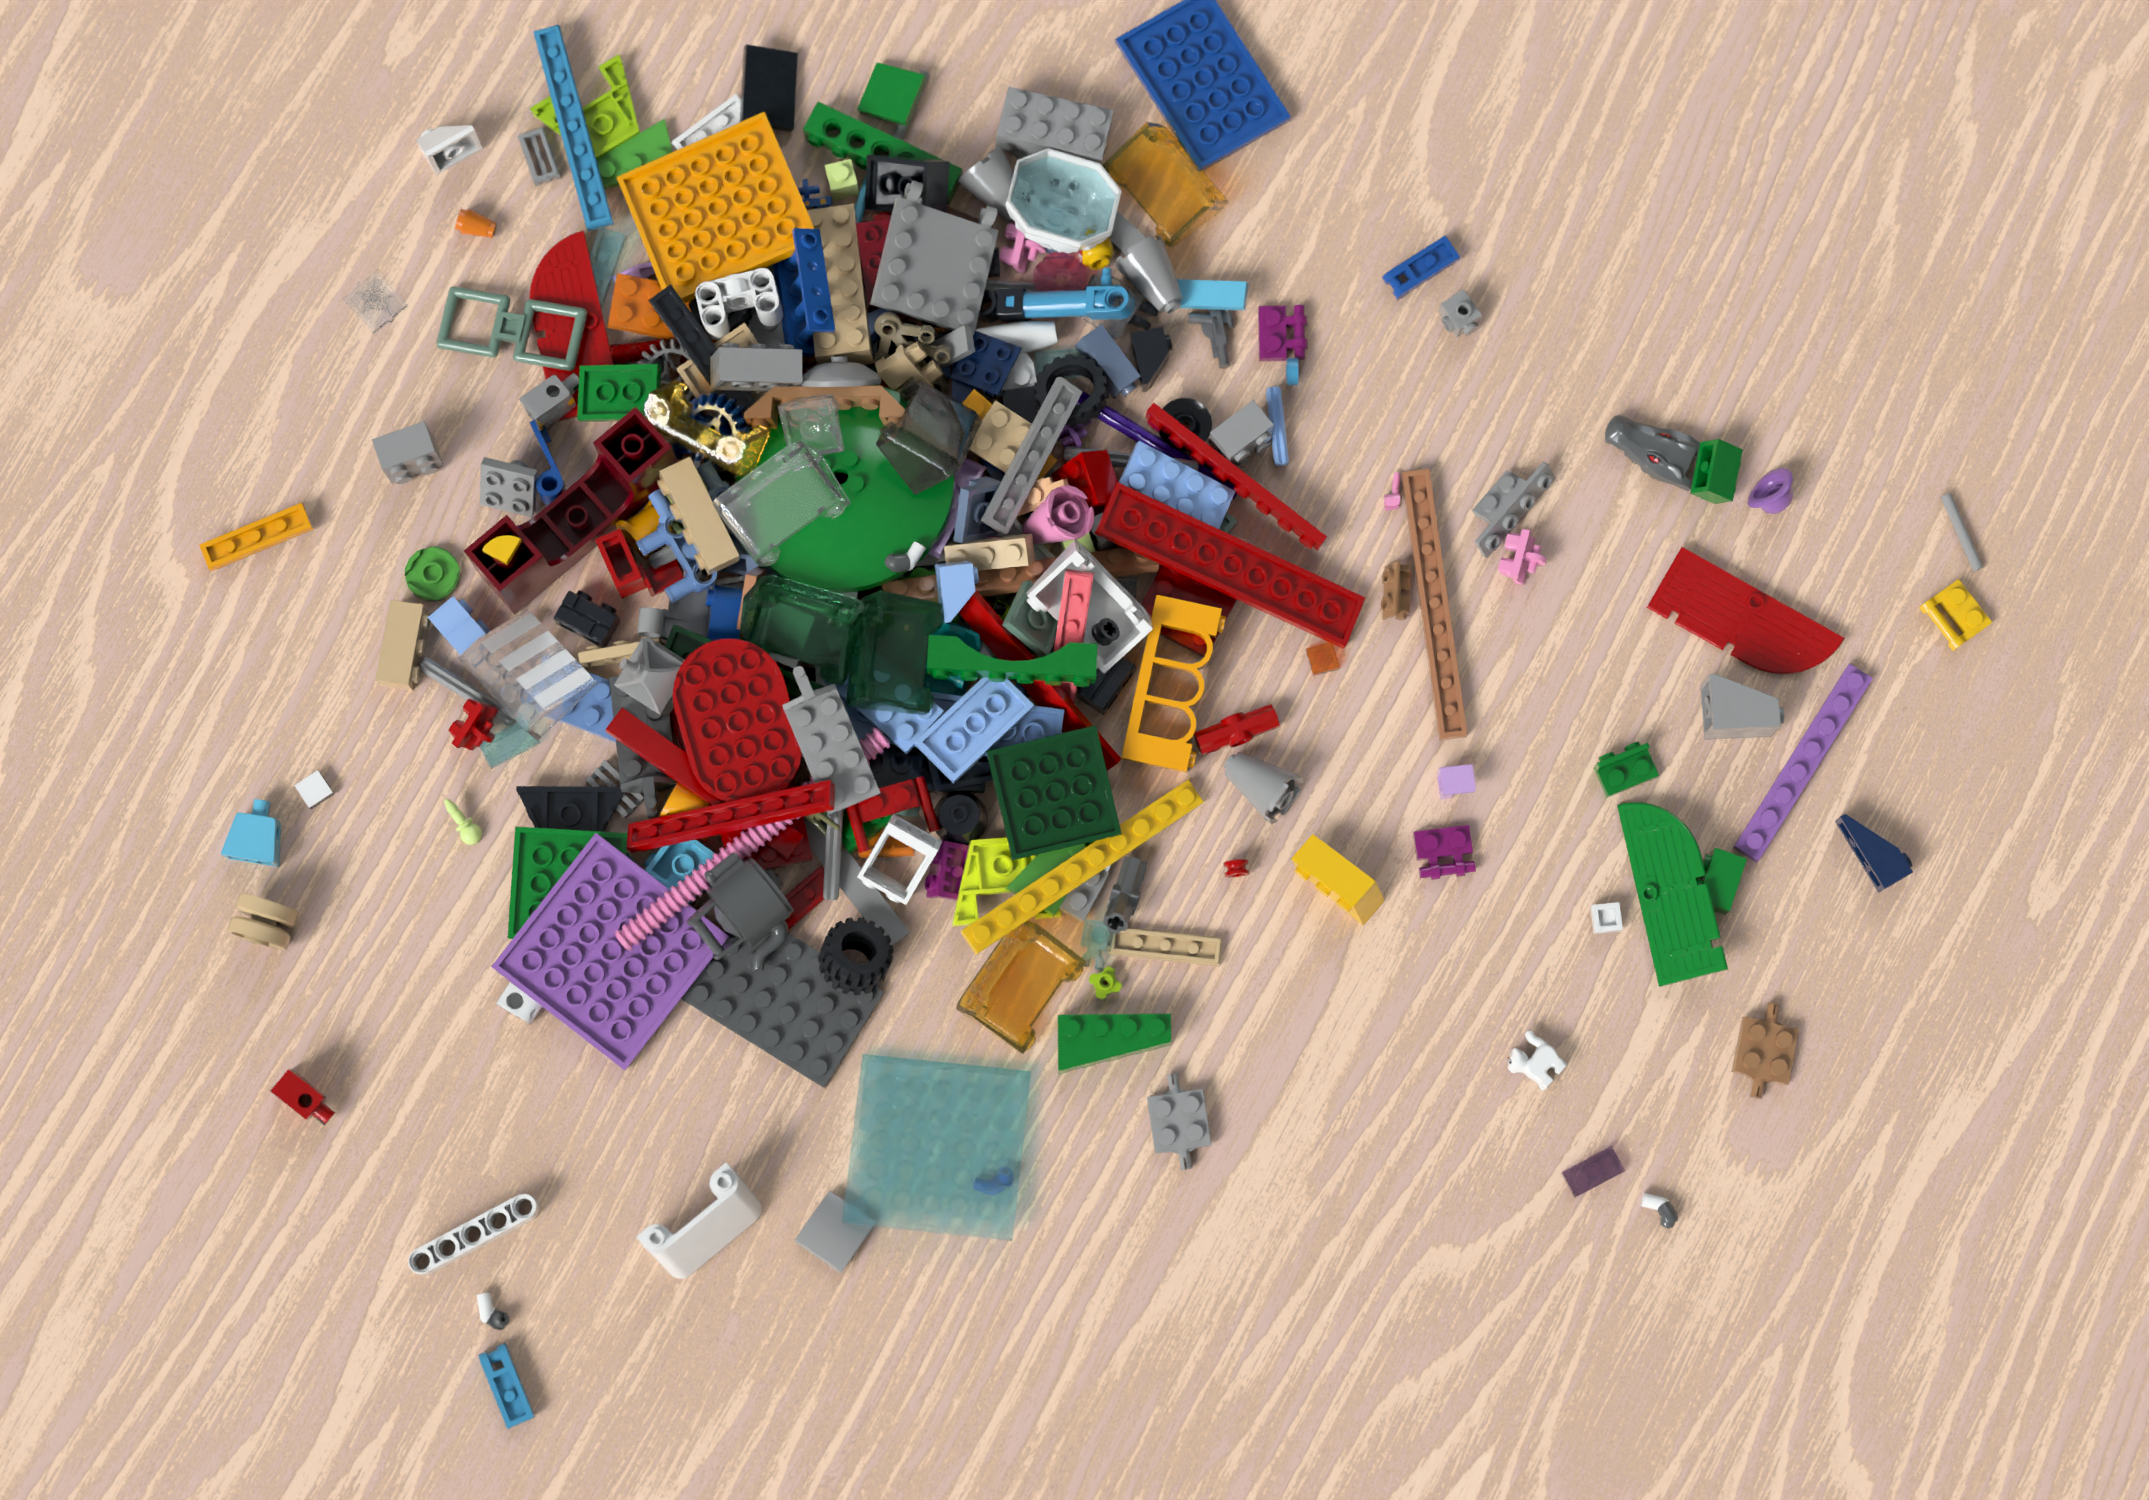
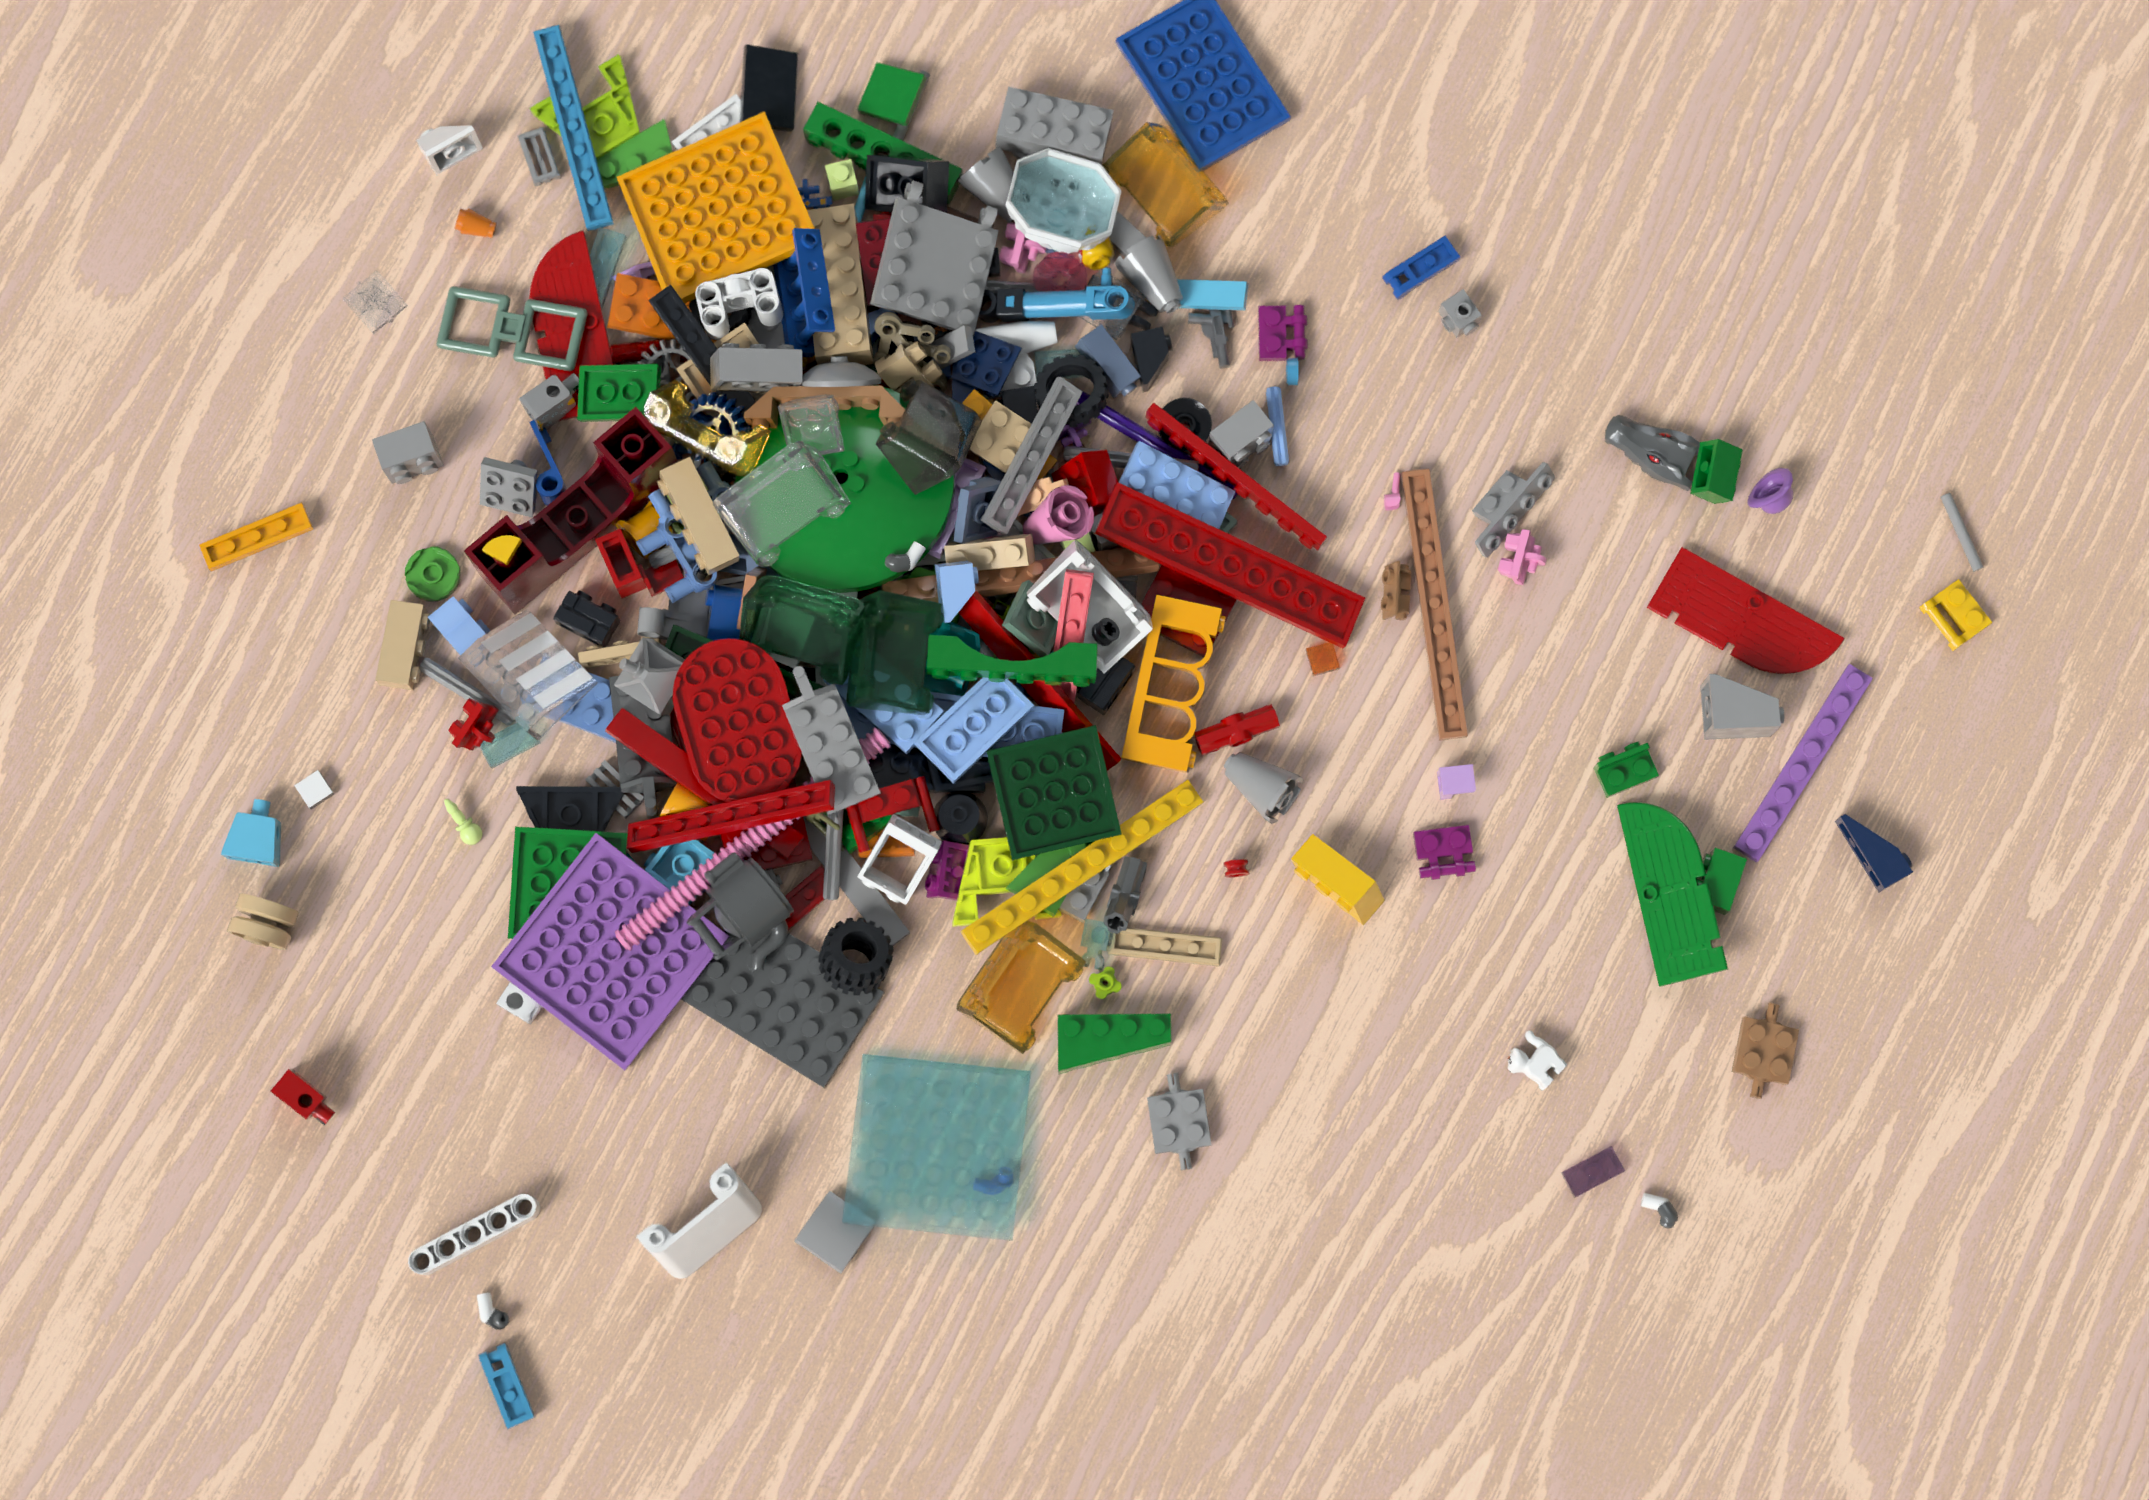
white plate [1590,902,1623,934] -> none

